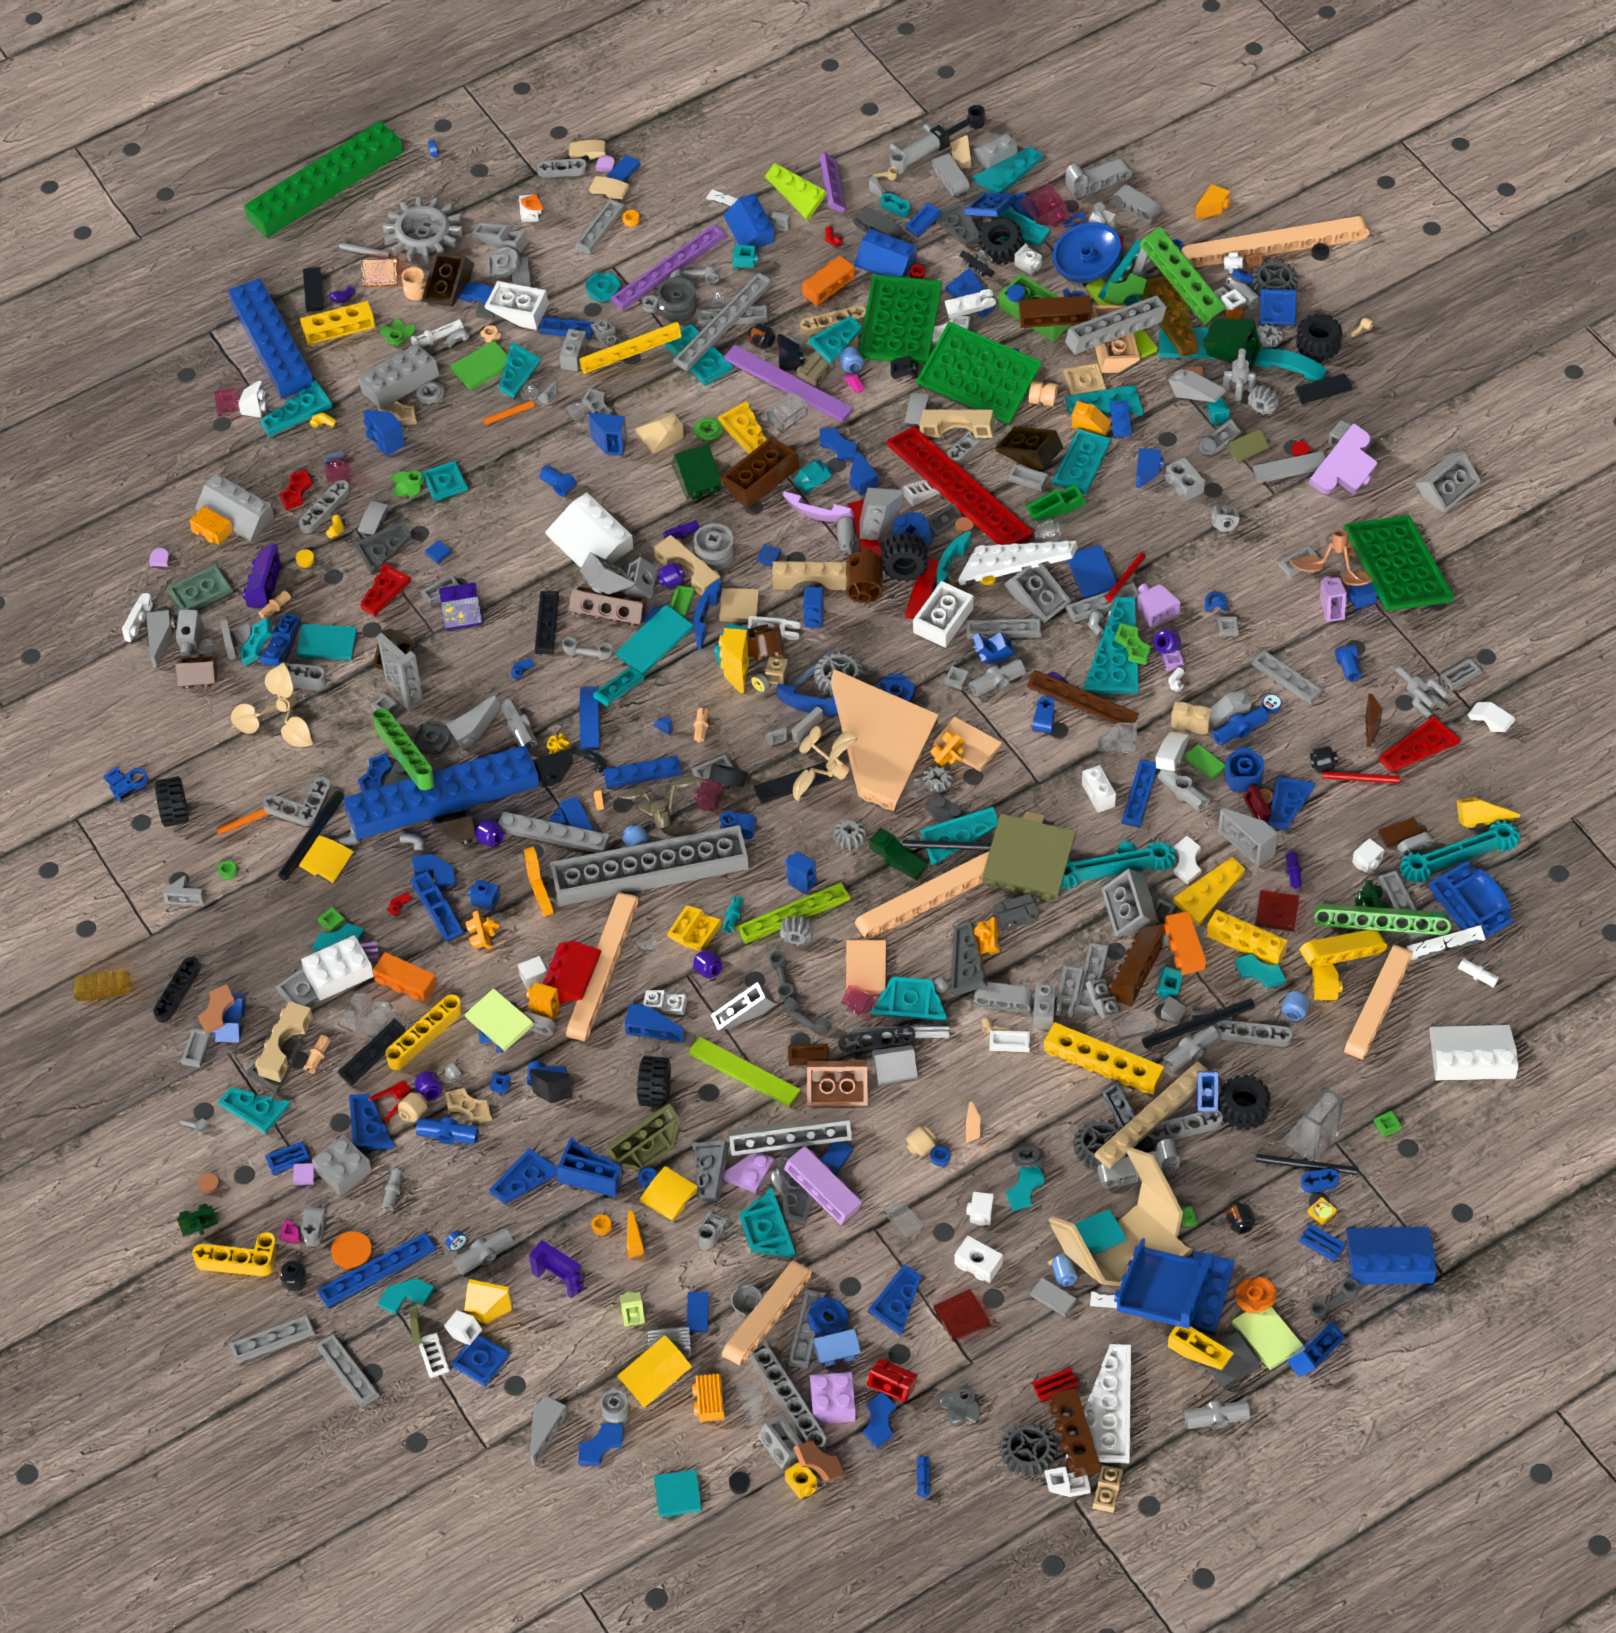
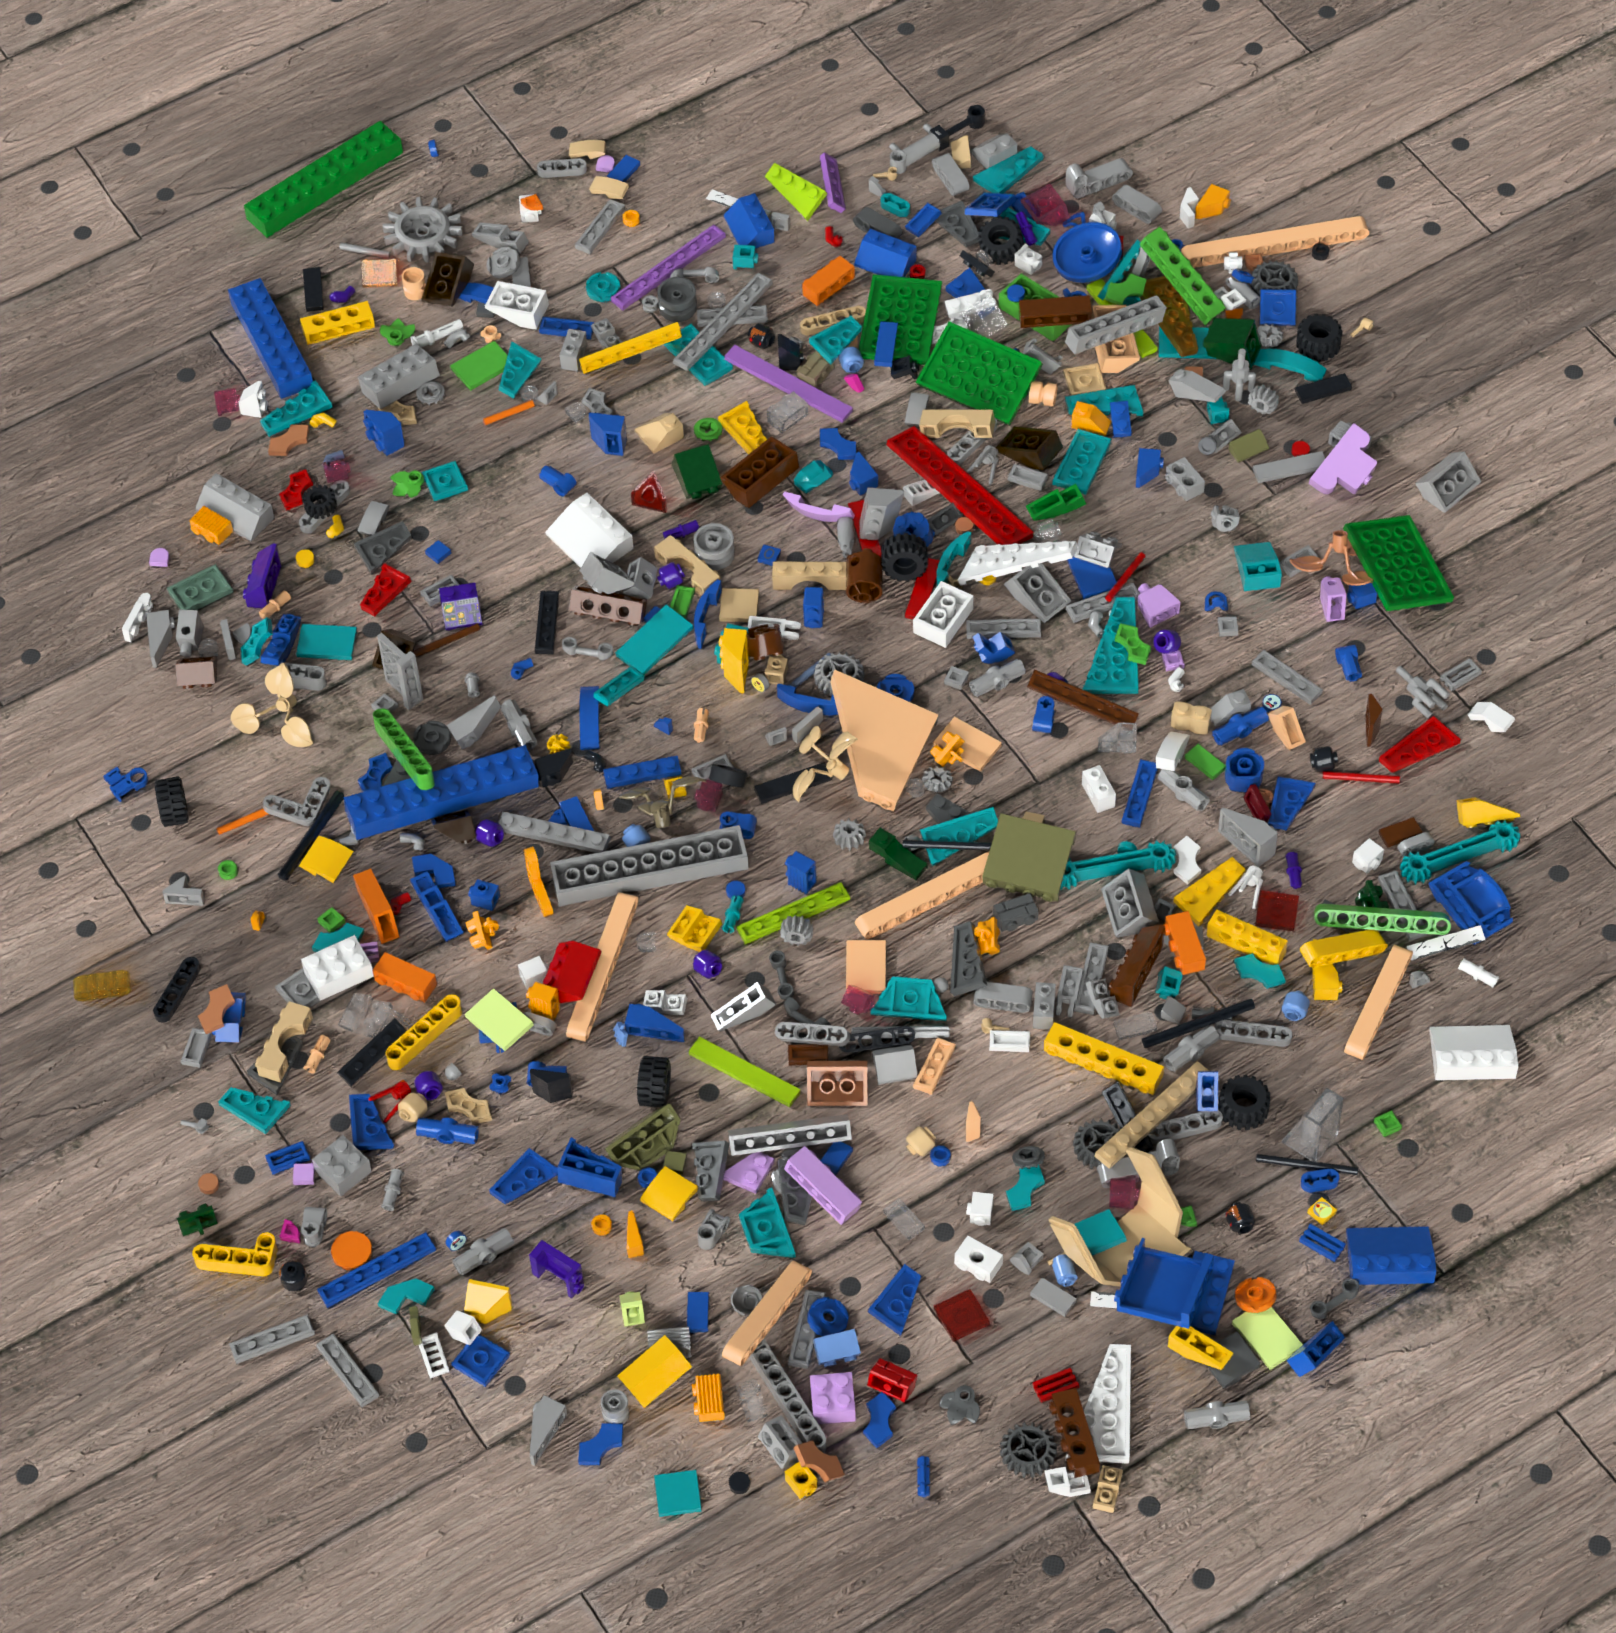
none -> light orange tile [250,911,266,931]
none -> nougat tile [268,424,309,456]
none -> black tyre [303,484,337,519]
none -> orange slope [353,869,400,944]
none -> reddish brown bar [413,623,480,657]
none -> light grey pin [464,672,480,698]
none -> medium blue piece [613,1022,628,1047]
none -> clear red slope [631,470,667,513]
none -> olive tile [663,1151,687,1174]
none -> yellow tile [664,777,687,799]
none -> blue tile [726,881,746,900]
none -> light grey beam [775,1022,850,1046]
none -> blue tile [874,321,898,367]
none -> light nougat tile [913,1037,956,1095]
none -> clear slope [960,295,1009,338]
none -> light grey plant [967,445,999,485]
none -> light grey tile [1010,1242,1044,1275]
none -> dark purple axle [1016,211,1037,246]
none -> light grey hinge [1023,338,1063,375]
none -> light grey bracket [1074,531,1122,568]
none -> clear pink brick [1109,1178,1139,1209]
none -> white slope [1180,187,1199,229]
none -> white plant [1228,866,1263,910]
none -> teal slope [1234,542,1282,592]
none -> light nougat slope [1267,706,1306,750]
none -> light grey tile [1409,971,1430,988]

